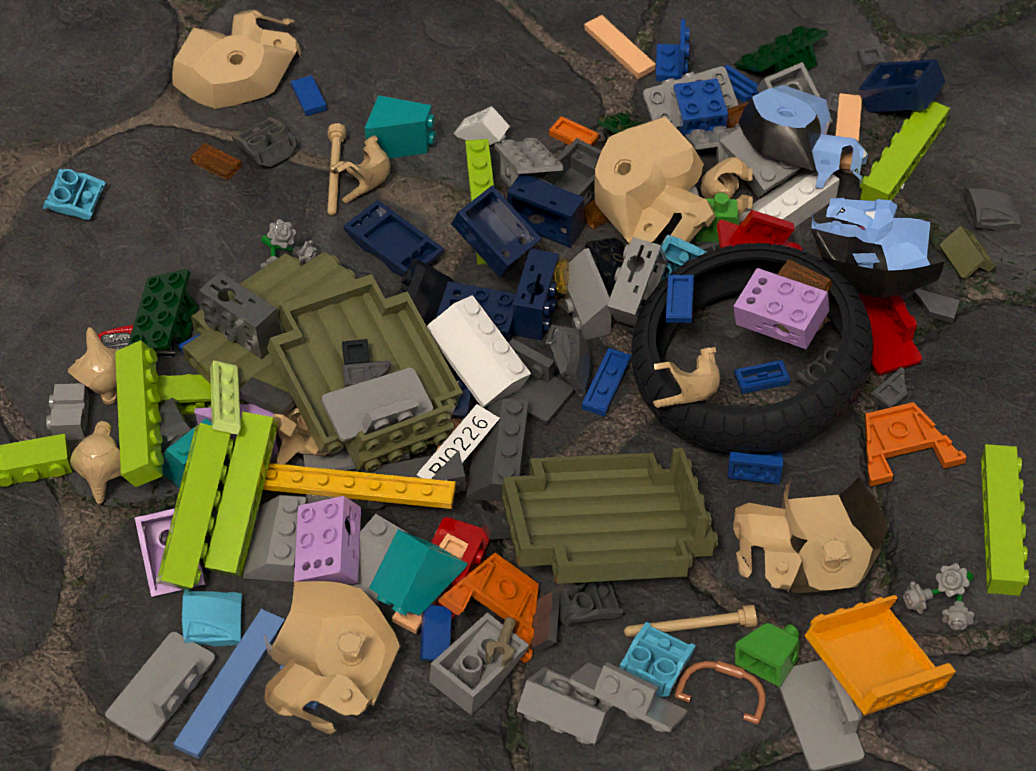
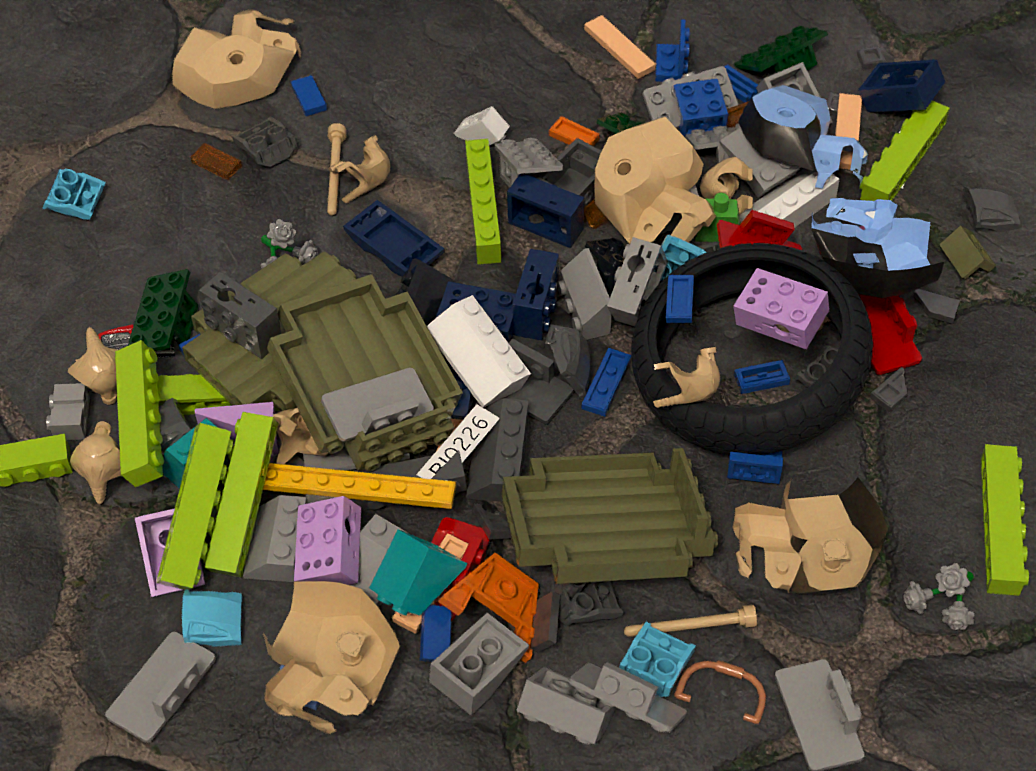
medium blue tile [173,609,285,759] -> none
yellowish green tile [210,361,241,435] -> none
flat silver tile [239,377,296,416] -> none
black tile [342,339,370,365] -> none
flat silver tile [343,360,391,388] -> none
teal slope [365,95,436,159] -> none
dark blue piece [451,185,542,277] -> none
dark tan bar [485,617,516,667] -> none
clear yellow tile [554,259,569,293] -> none
bright green torso [735,623,800,687] -> none
clear orange tile [777,259,832,291] -> none
light orange panel [804,595,956,715] -> none
orange wing [864,402,967,486] -> none

